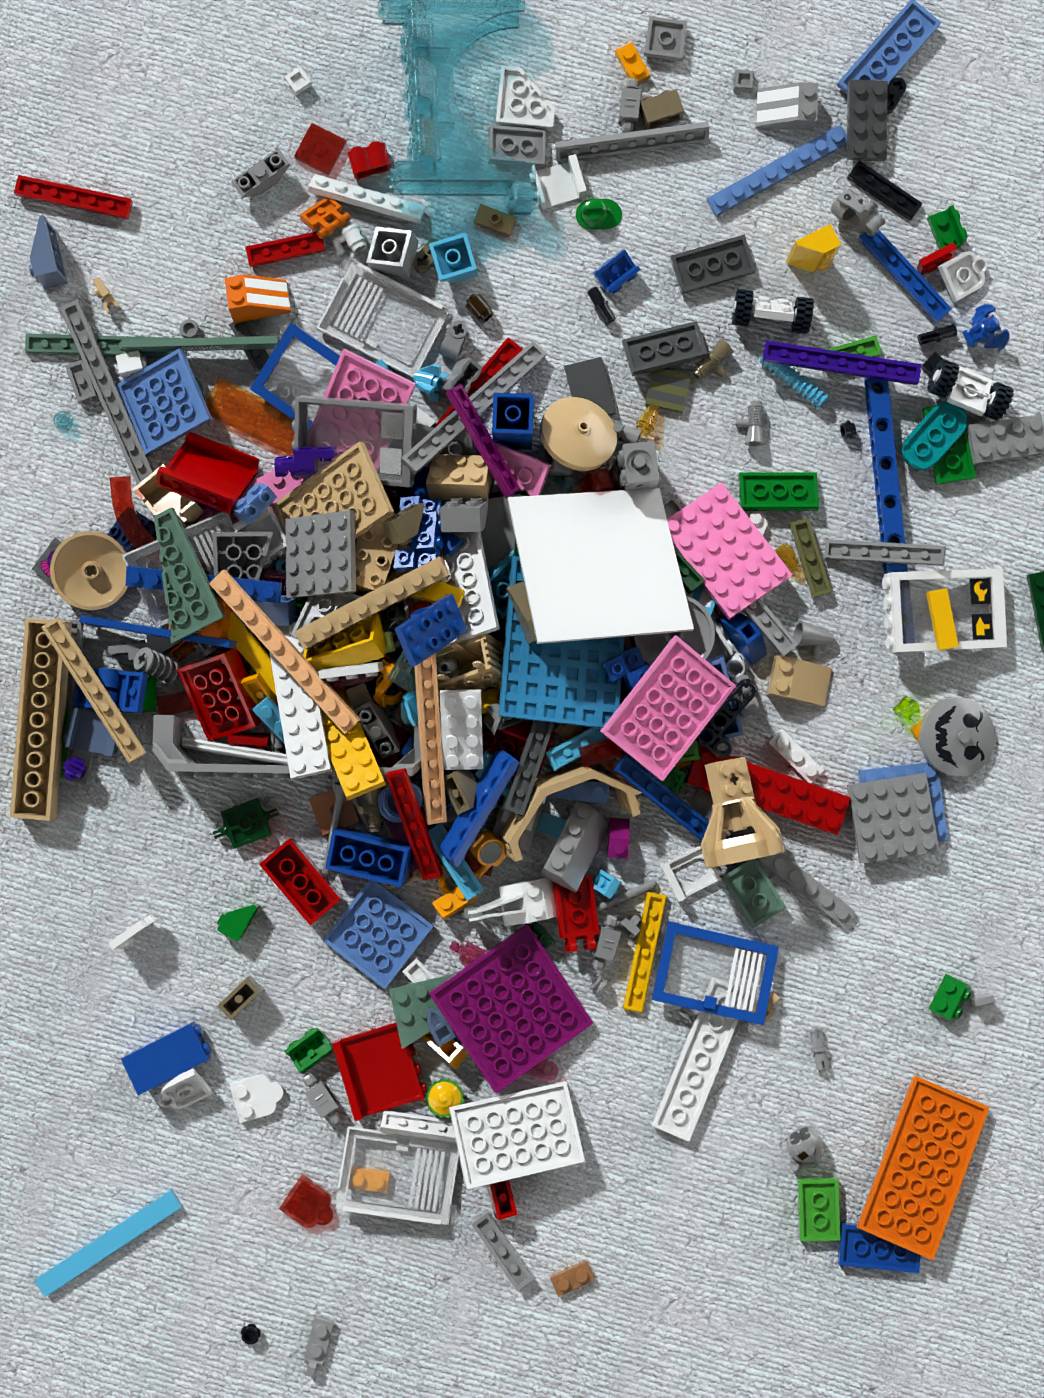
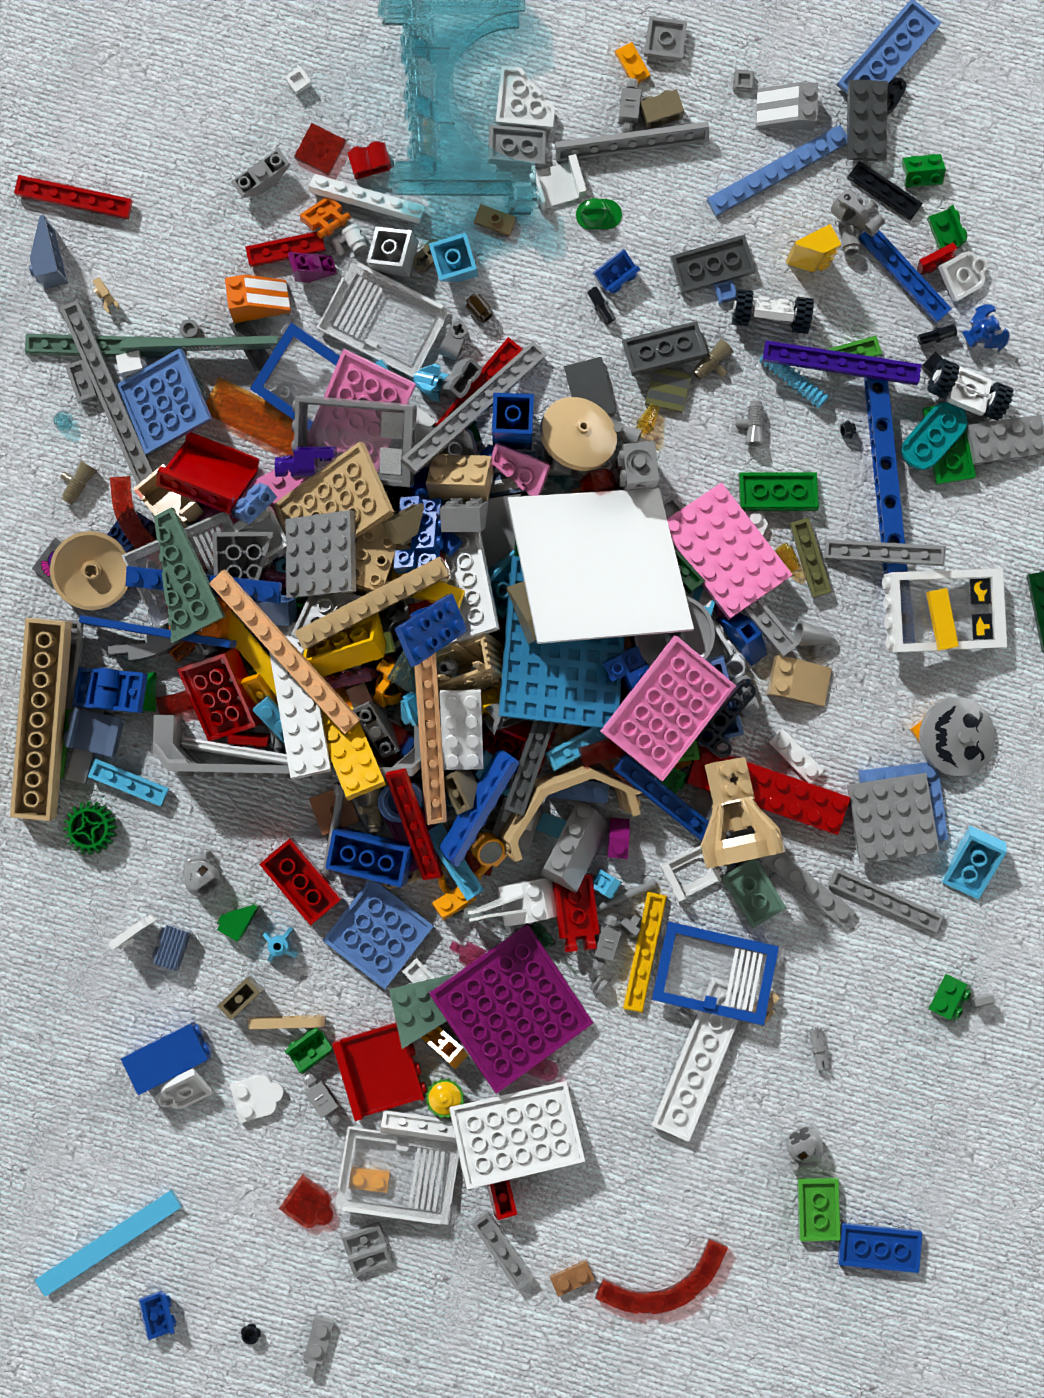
tan tile [41,617,147,764] -> none
dark purple gear [62,757,87,781] -> none
light grey piece [133,647,179,683] -> none
dark green plate [213,798,279,849] -> none
white plate [318,662,384,682] -> none
sand blue plate [427,1007,456,1047] -> none
magenta tile [445,384,520,498] -> none
orange plate [856,1075,990,1260] -> none
clear neon green tile [892,695,921,722] -> none
none -> dark tan piece [60,460,97,505]
none -> green gear [63,801,118,855]
none -> medium azure plate [88,759,170,807]
none -> blue bracket [138,1291,176,1340]
none -> sand blue brick [152,924,192,971]
none -> light grey piece [183,850,220,897]
none -> tan beam [248,1015,325,1029]
none -> medium azure brick [263,927,298,962]
none -> magenta slope [288,252,337,283]
none -> light grey slope [341,1222,392,1277]
none -> clear red plate [595,1238,728,1314]
none -> medium blue tile [713,279,736,304]
none -> light grey tile [827,868,945,934]
none -> light grey cone [841,225,861,256]
none -> green bracket [902,154,946,188]
none -> medium azure slope [942,825,1007,900]

